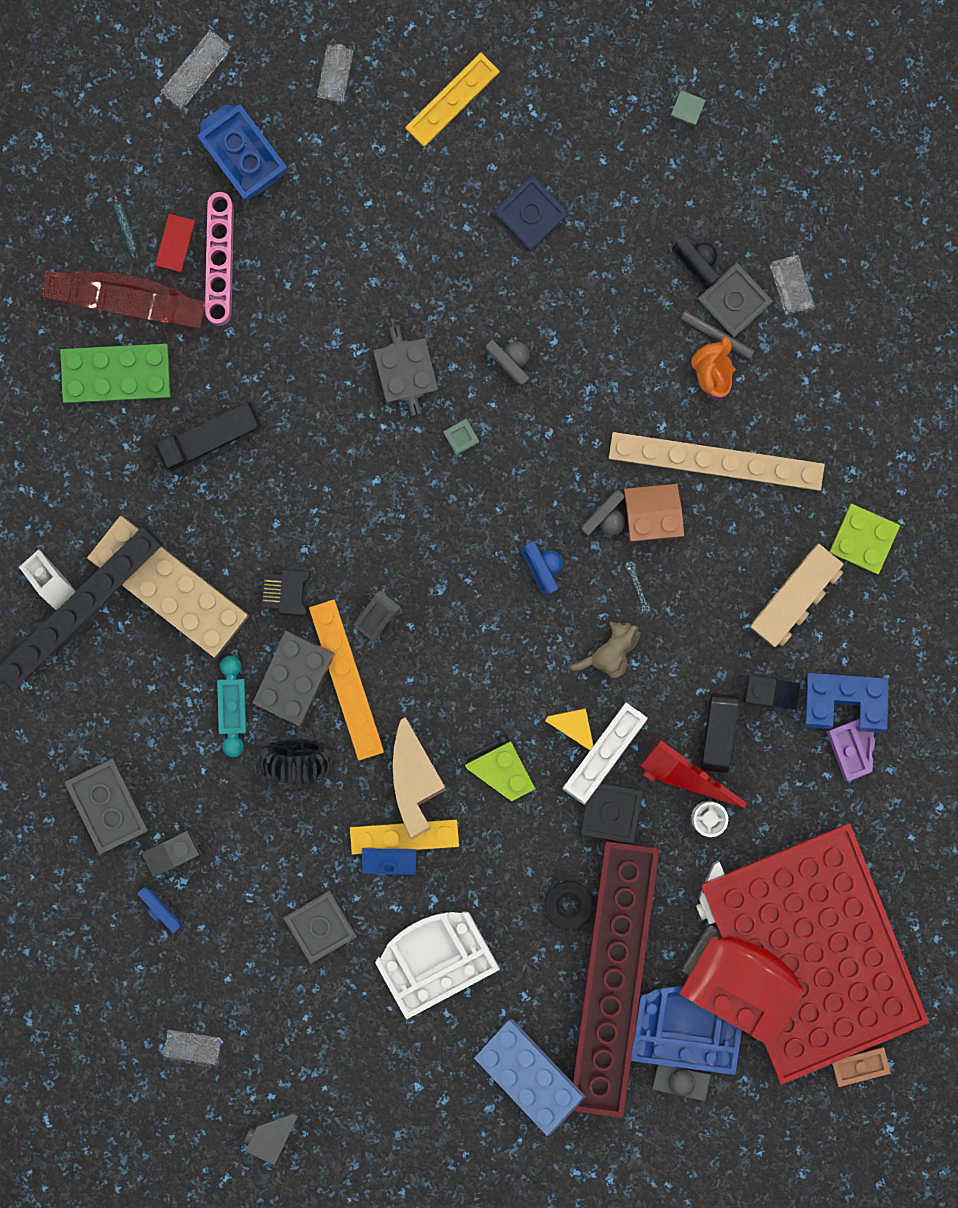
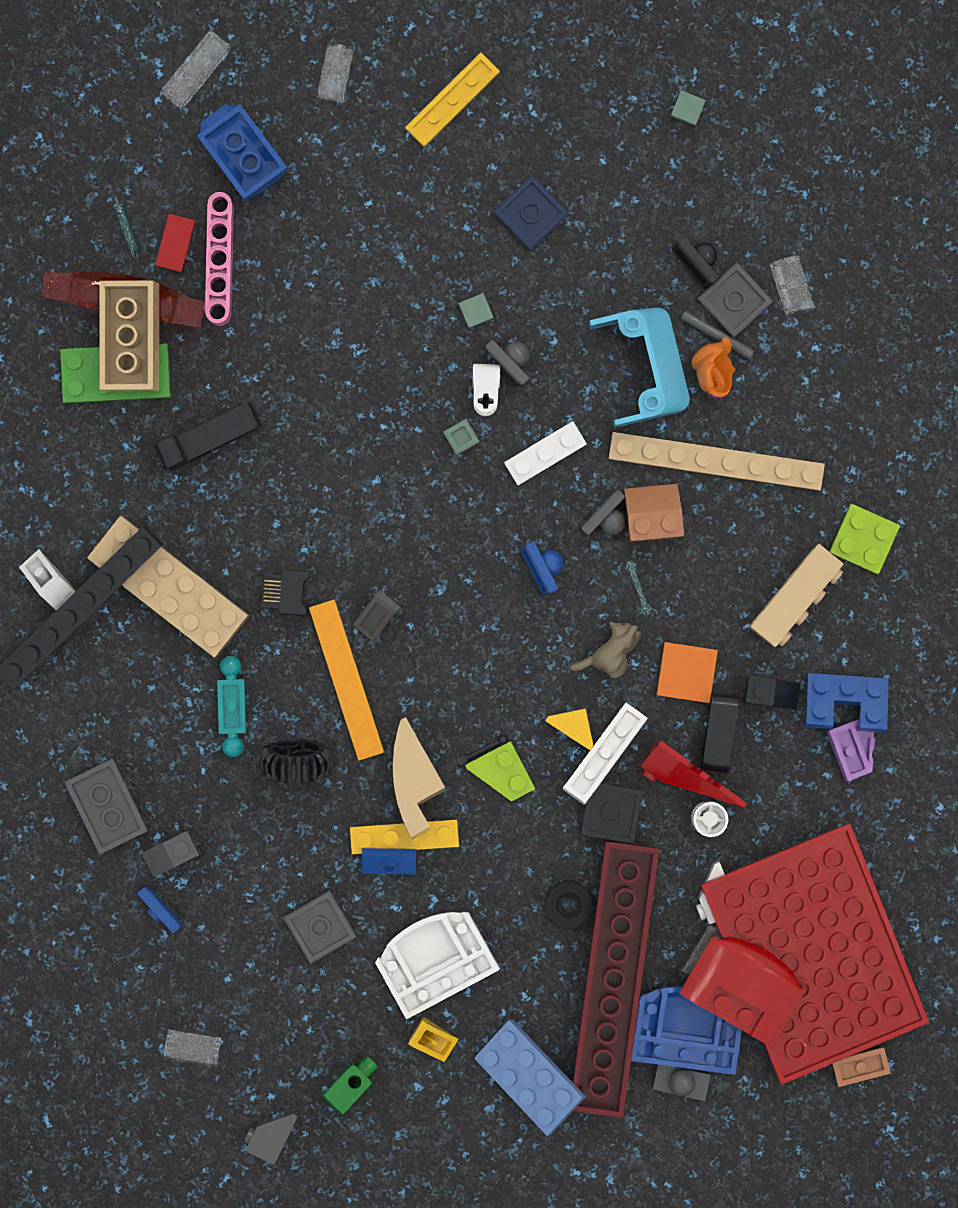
dark grey plate [253,630,335,727] -> none
dark grey plate [373,325,438,416] -> none
none -> tan brick [100,281,159,392]
none -> green torso [320,1056,378,1114]
none -> yellow slope [408,1017,459,1062]
none -> sand green tile [459,293,493,328]
none -> white piece [473,364,500,416]
none -> white plate [504,421,587,486]
none -> medium azure windscreen [589,308,690,428]
none -> orange tile [656,642,718,703]

